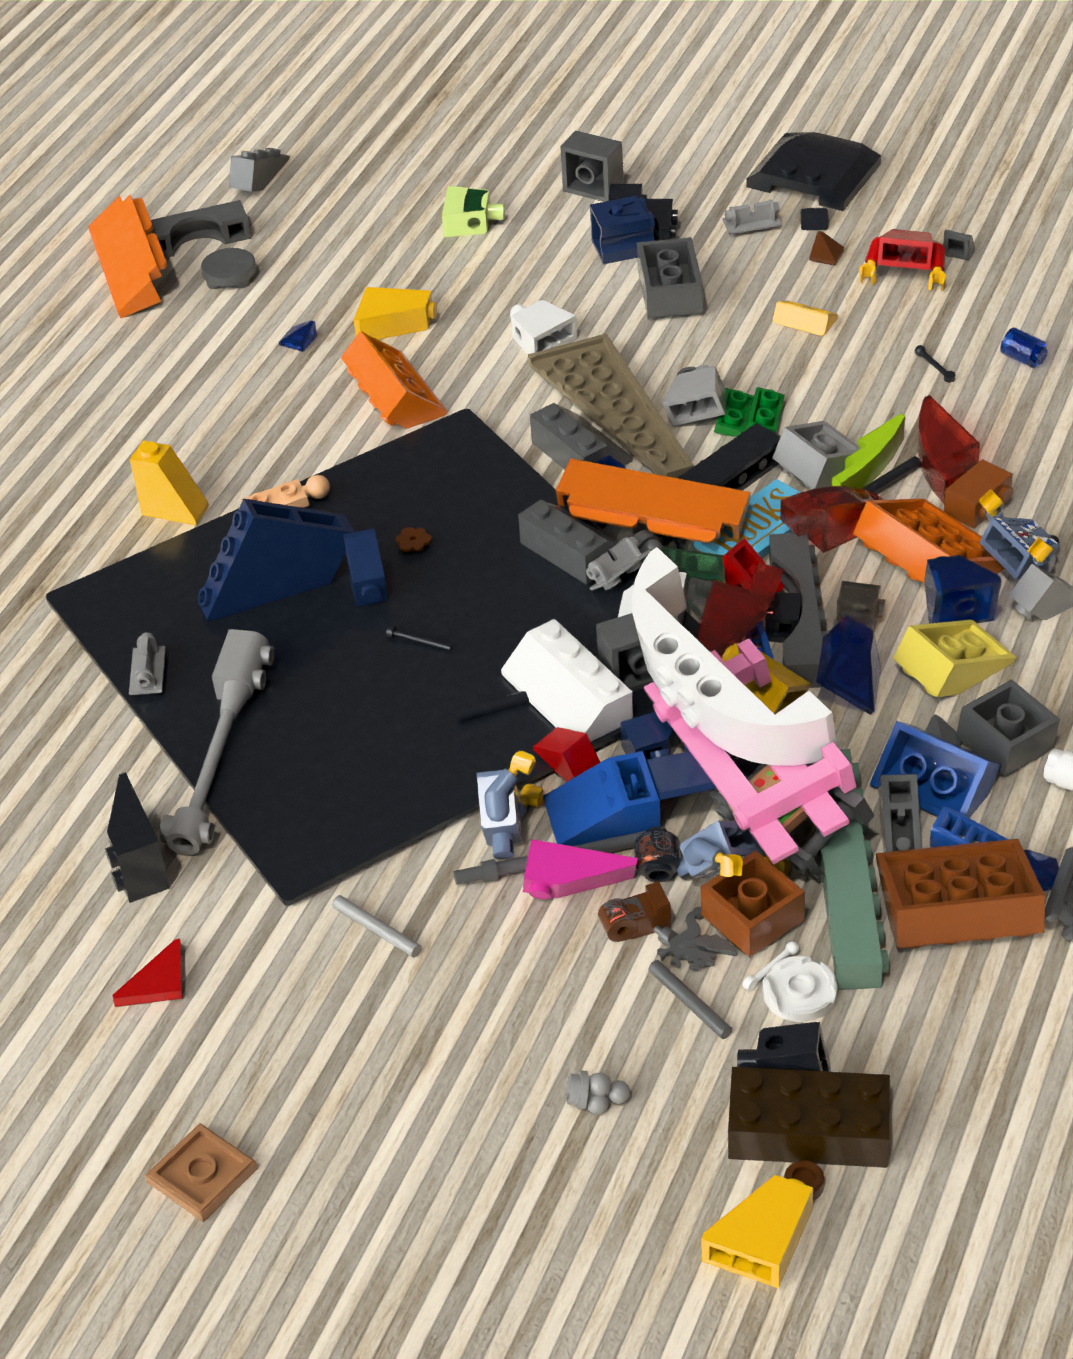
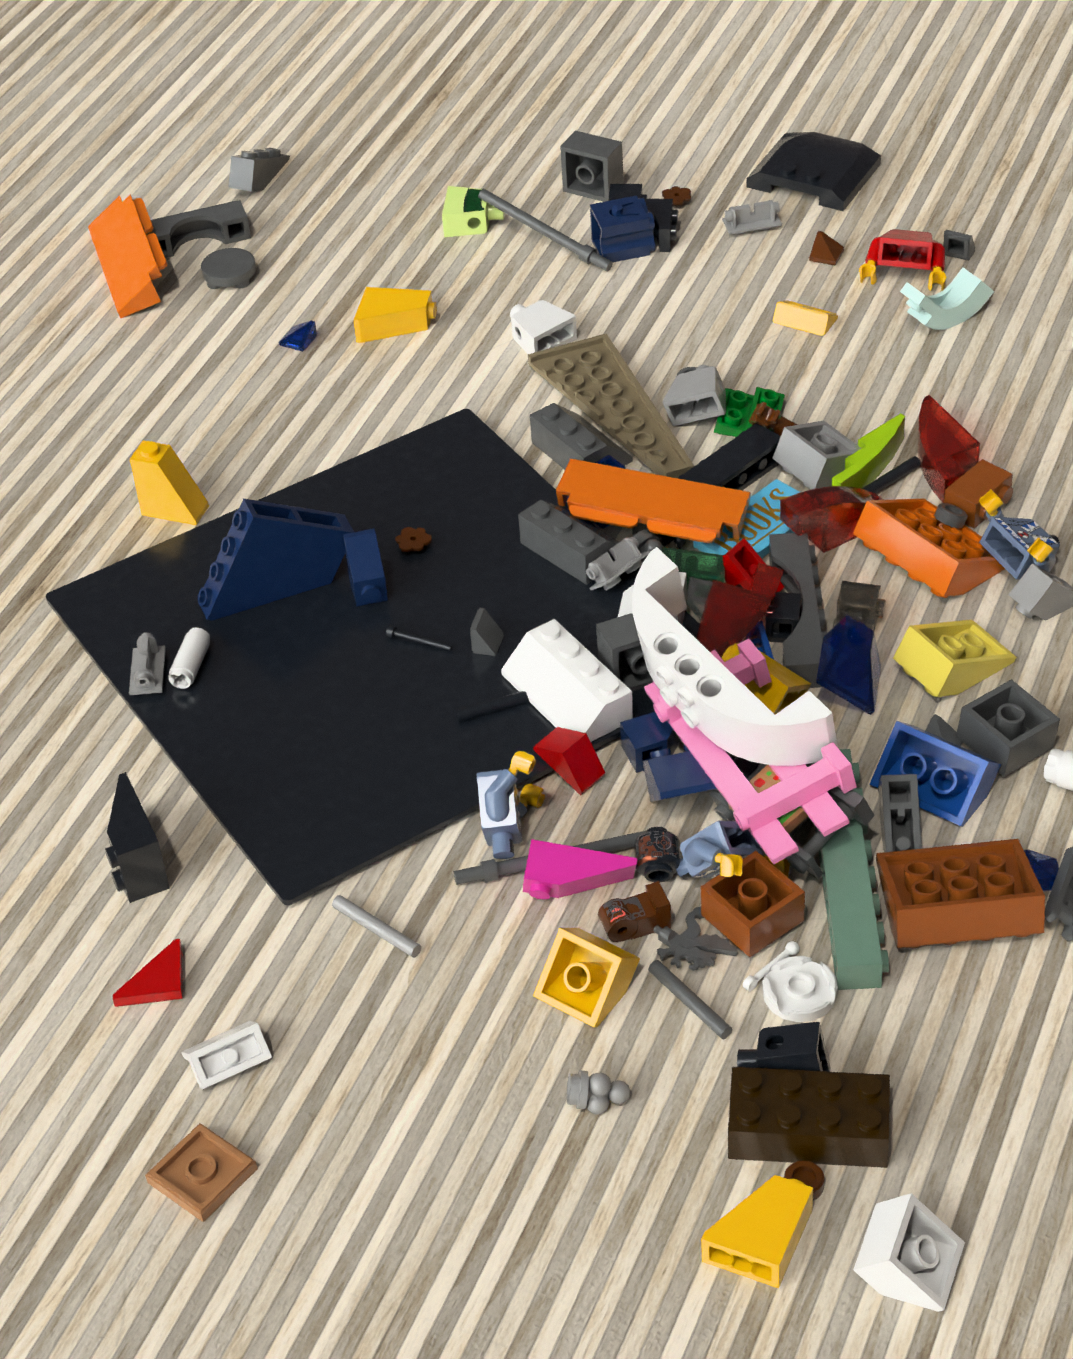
light grey bar [159,629,274,856] -> none
light nougat plate [241,475,330,508] -> none
orange slope [341,331,448,429] -> none
blue slope [543,751,661,846] -> none
dark grey brick [637,237,703,318] -> none
black slope [800,207,828,230] -> none
black hinge [914,345,956,383] -> none
clear blue slope [924,555,1002,624] -> none
blue slope [930,807,1009,847] -> none
clear blue brick [1000,327,1048,368] -> none
none -> white piece [169,628,210,689]
none -> white panel [181,1021,272,1089]
none -> dark grey slope [470,608,504,656]
none -> dark grey bar [478,188,613,272]
none -> yellow slope [533,928,640,1028]
none -> reddish brown plant [662,186,691,206]
none -> reddish brown bar [749,402,798,436]
none -> white slope [853,1193,965,1312]
none -> light aqua arch [900,268,994,330]
none -> dark grey tile [934,503,968,528]

